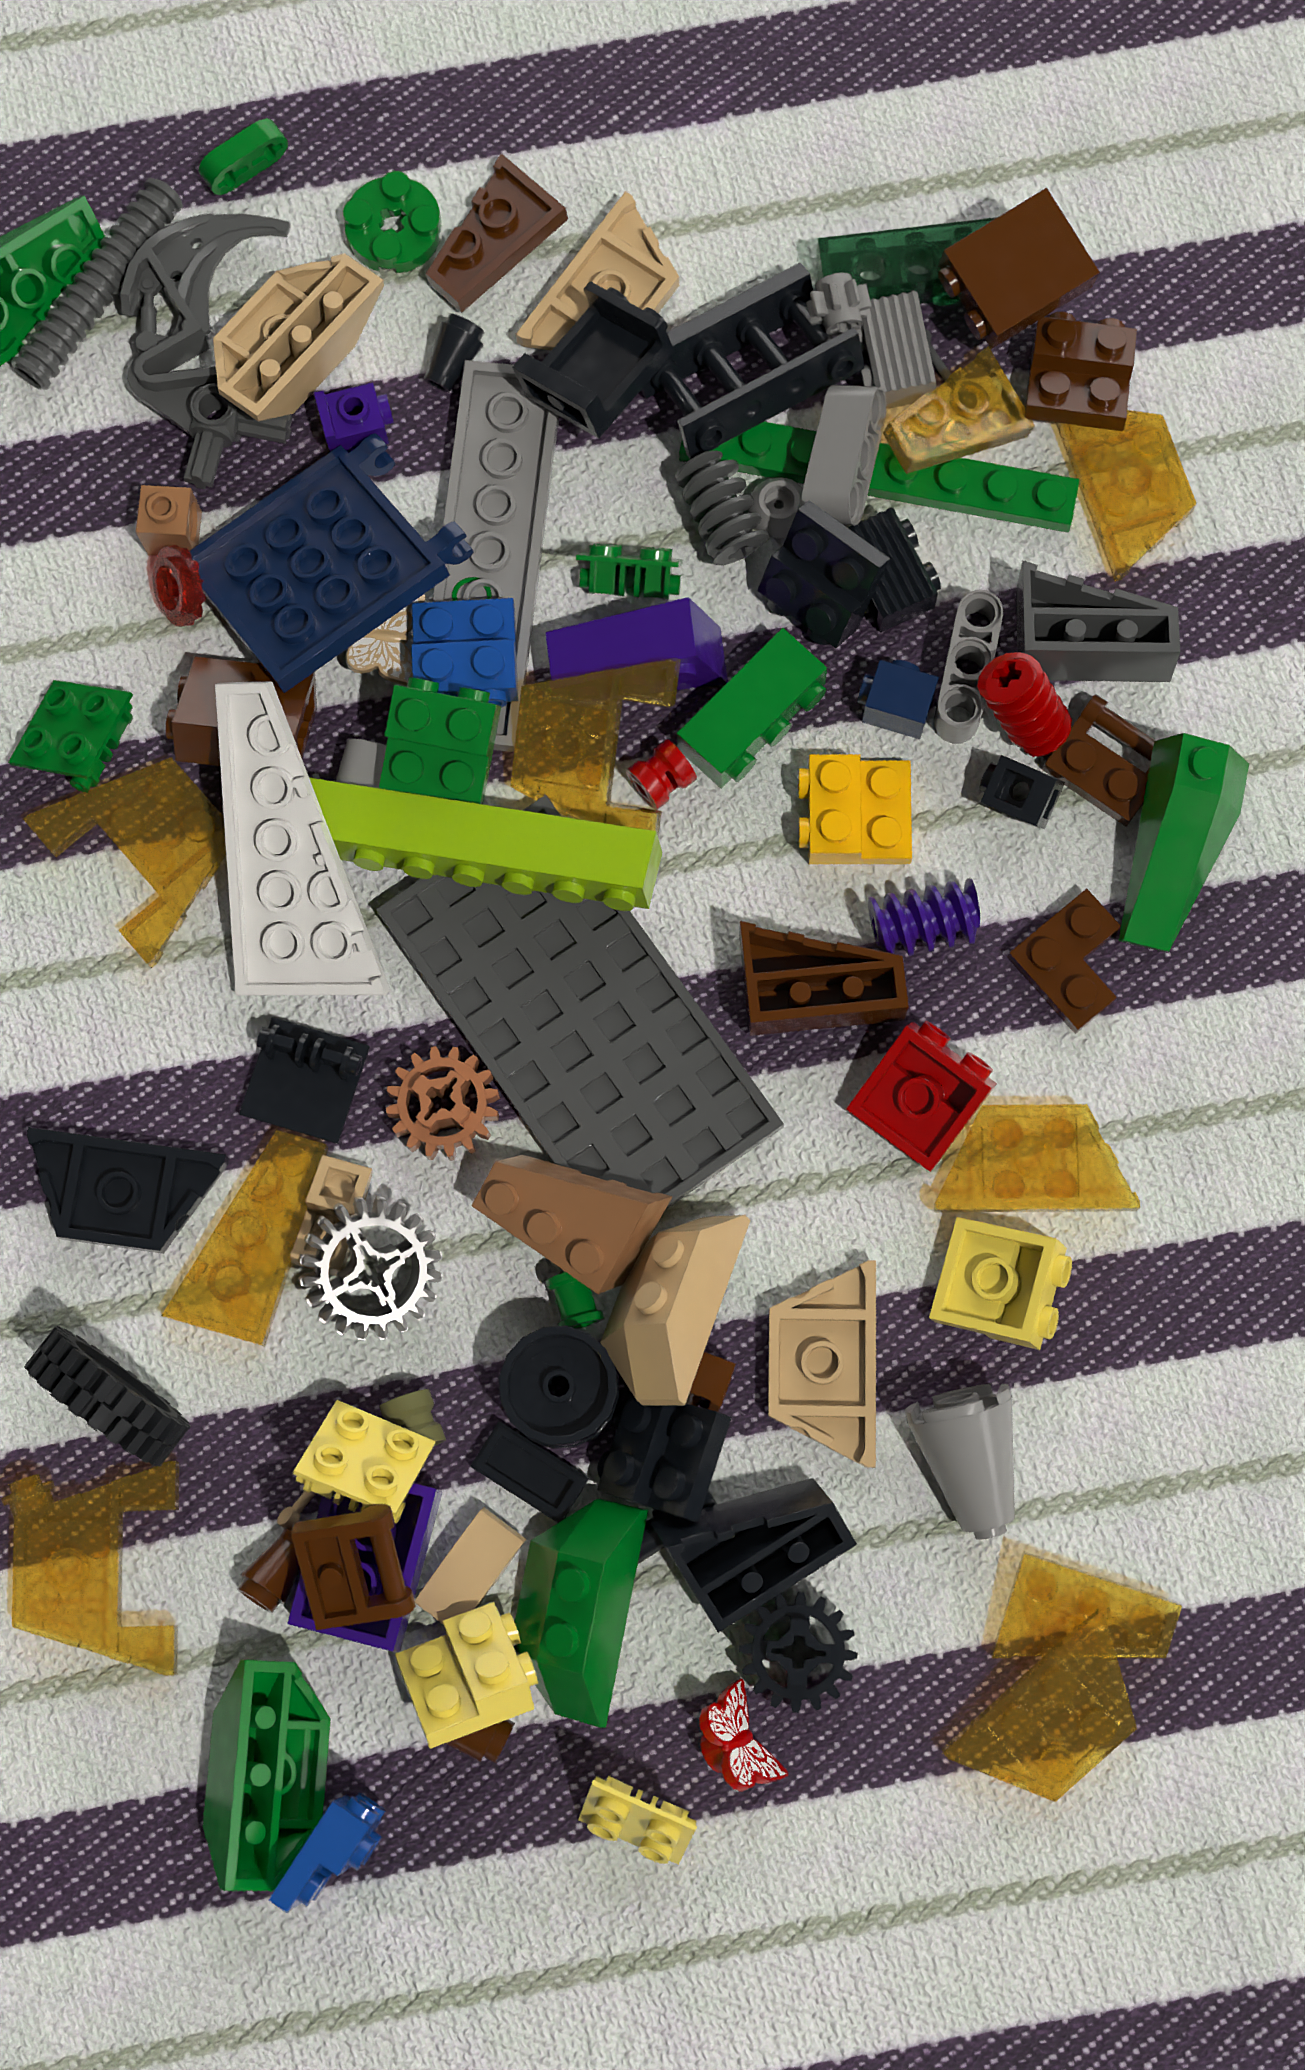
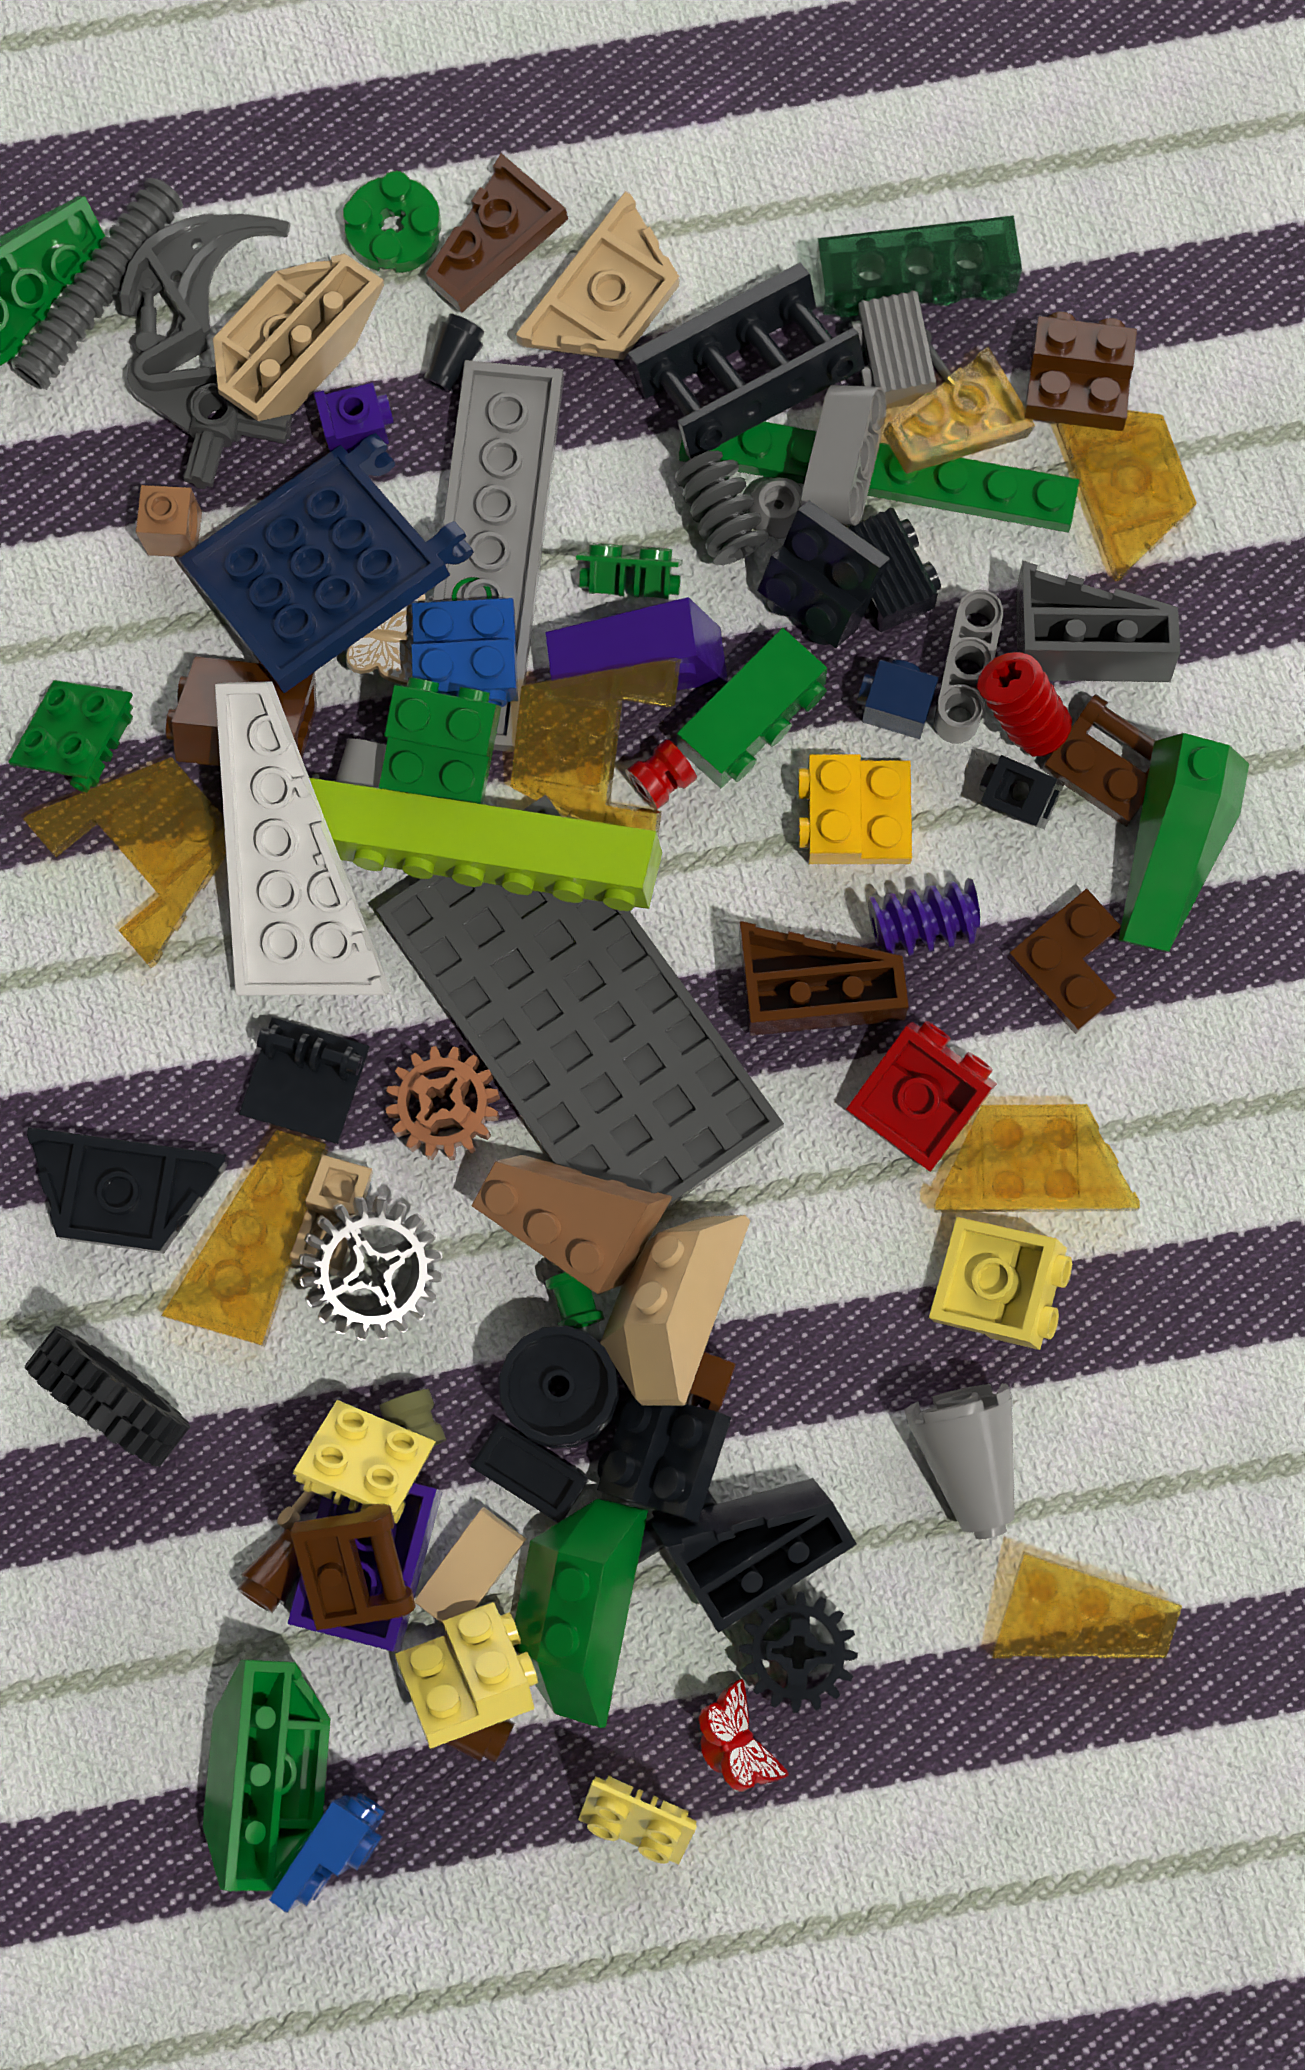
clear yellow plate [1,1474,56,1517] -> none
clear yellow wing [12,1461,179,1676] -> none
clear red gear [152,545,206,627] -> none
green beam [199,119,288,195] -> none
black panel [512,281,674,439] -> none
tan wing [768,1260,876,1468] -> none
light grey gear [806,273,872,336] -> none
reddish brown brick [938,187,1100,349] -> none
clear yellow wing [942,1608,1137,1802] -> none

